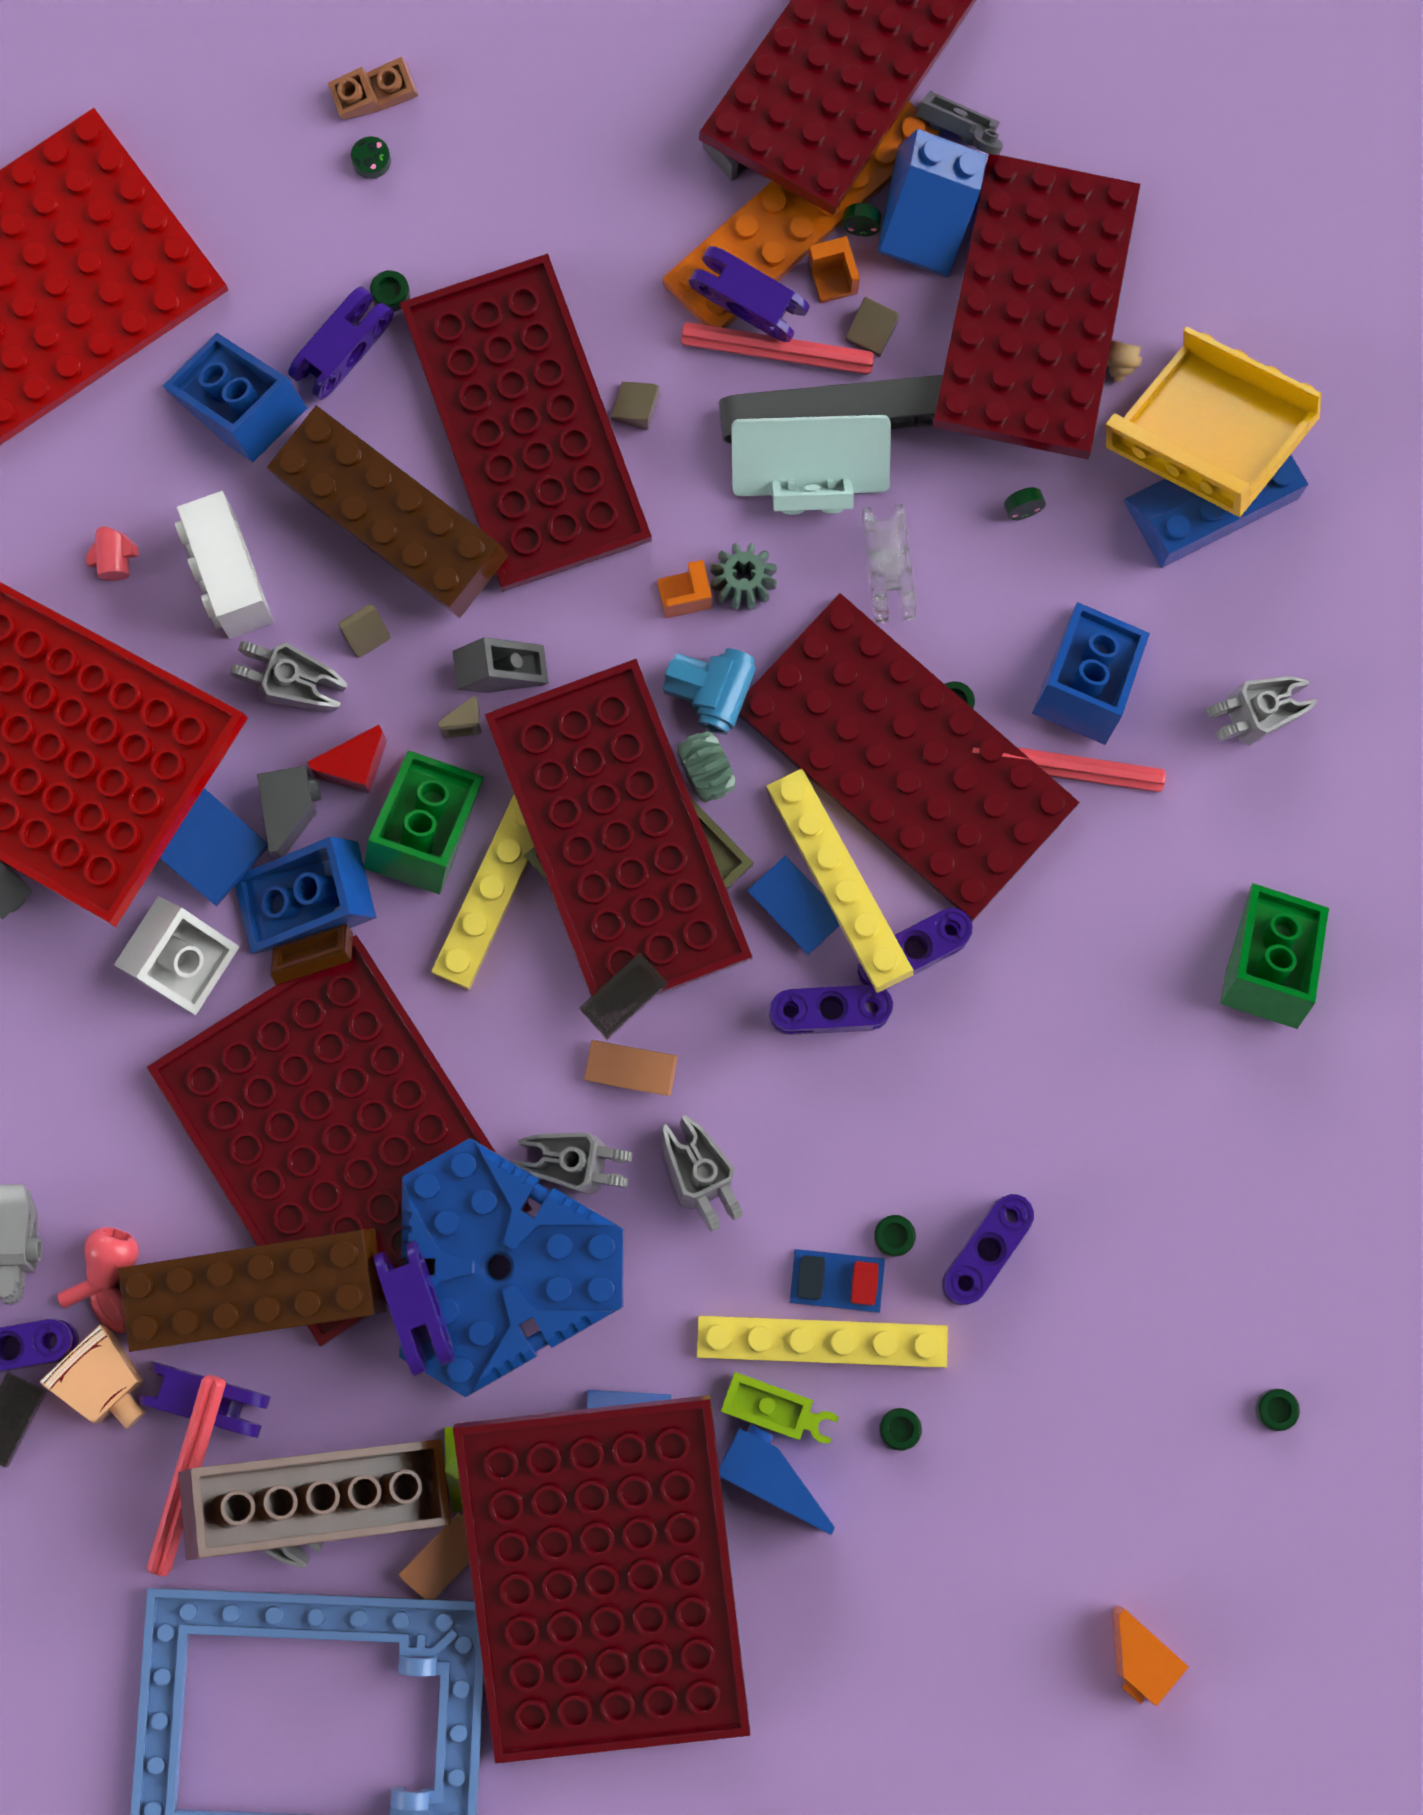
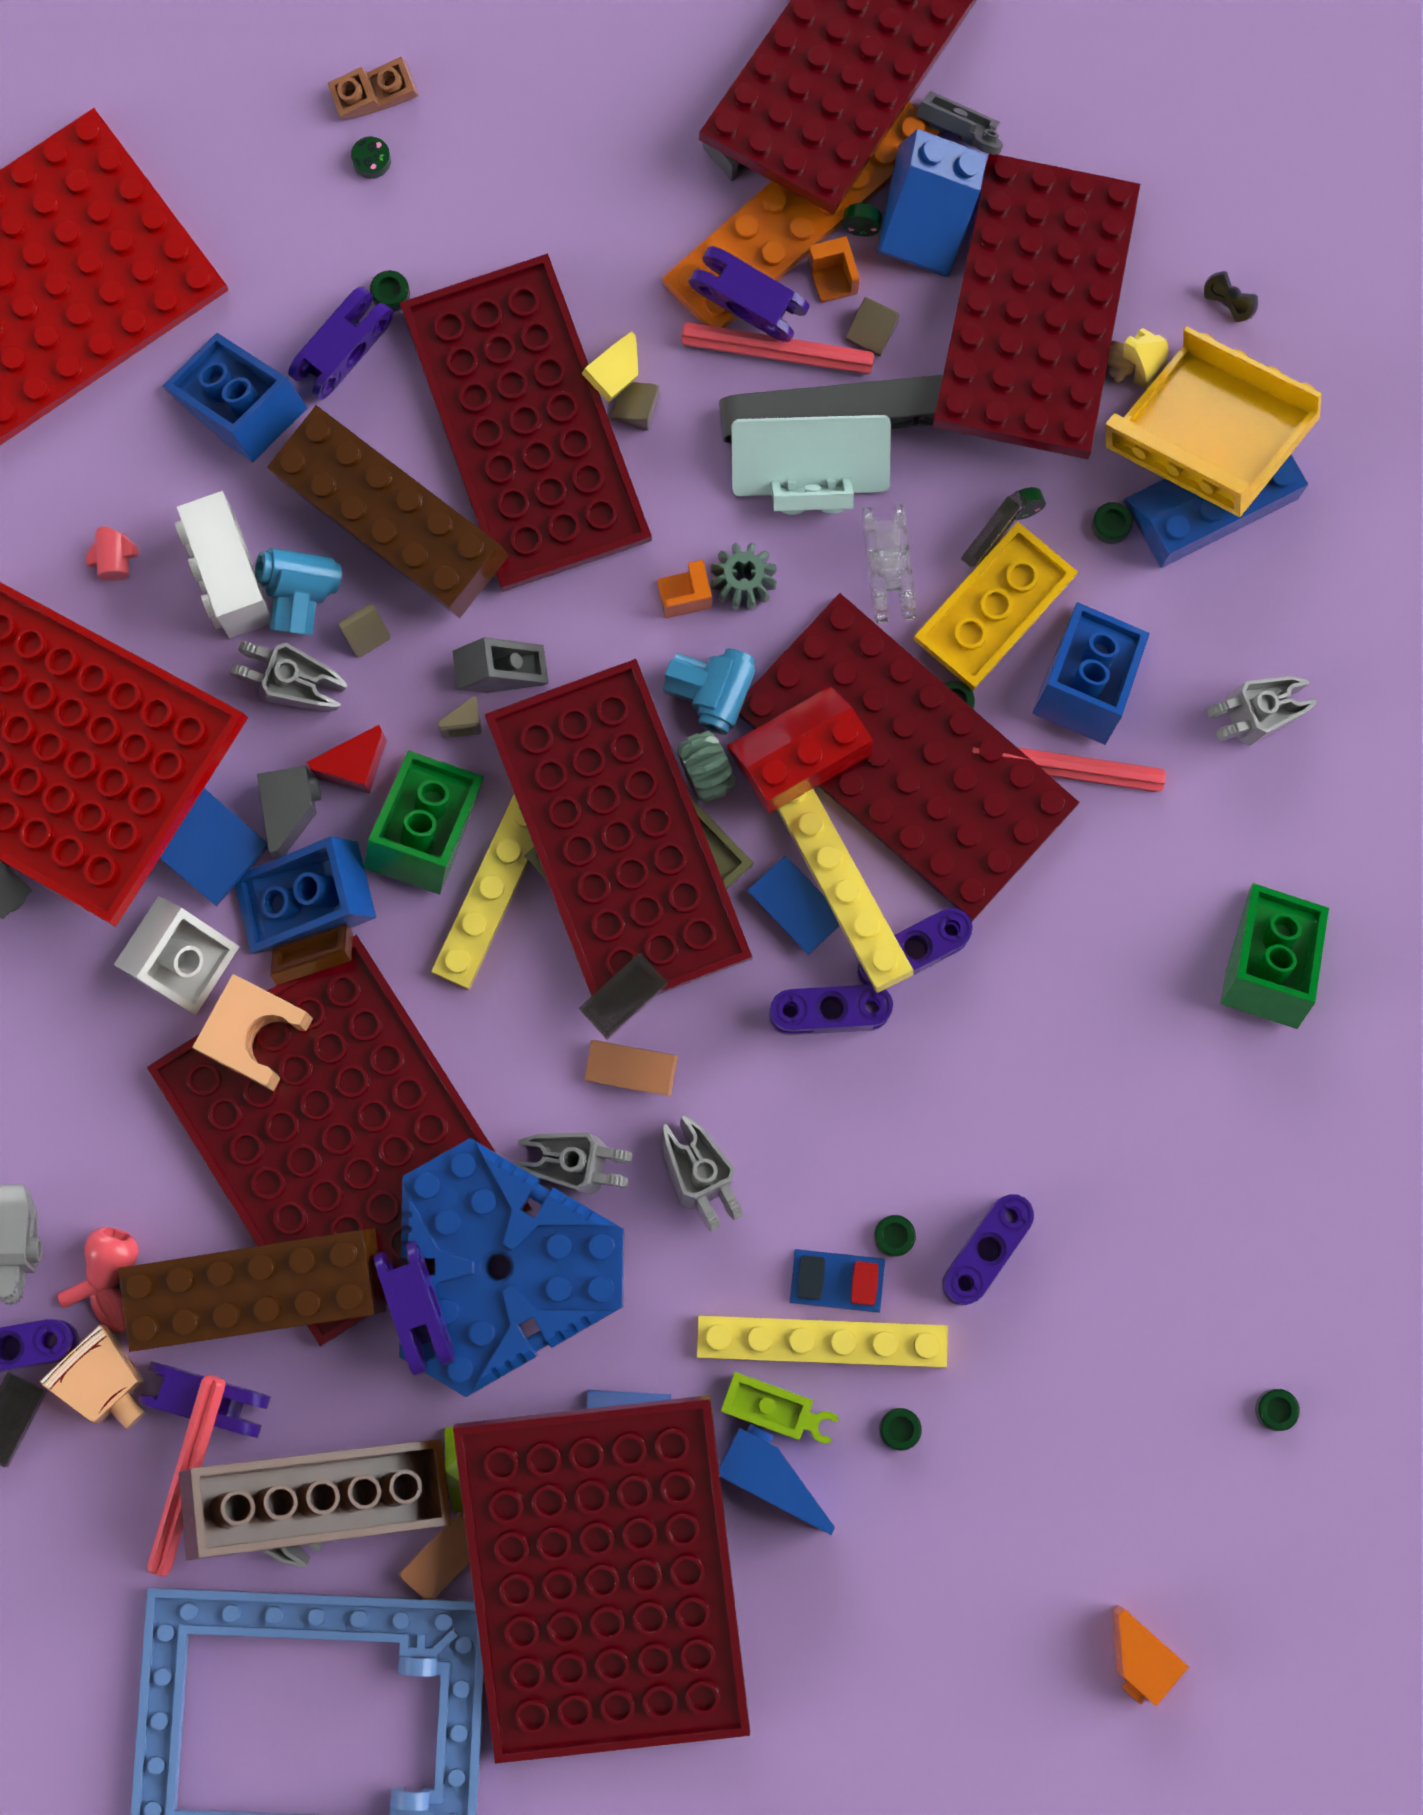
none -> light nougat piece [192,974,313,1091]
none -> dark azure piece [255,548,342,635]
none -> light yellow slope [582,331,638,403]
none -> red slope [726,686,873,814]
none -> yellow plate [913,522,1078,691]
none -> clear smoke tile [961,491,1028,567]
none -> dark green tile [1092,502,1133,544]
none -> light yellow slope [1123,328,1169,389]
none -> black piece [1204,271,1258,322]

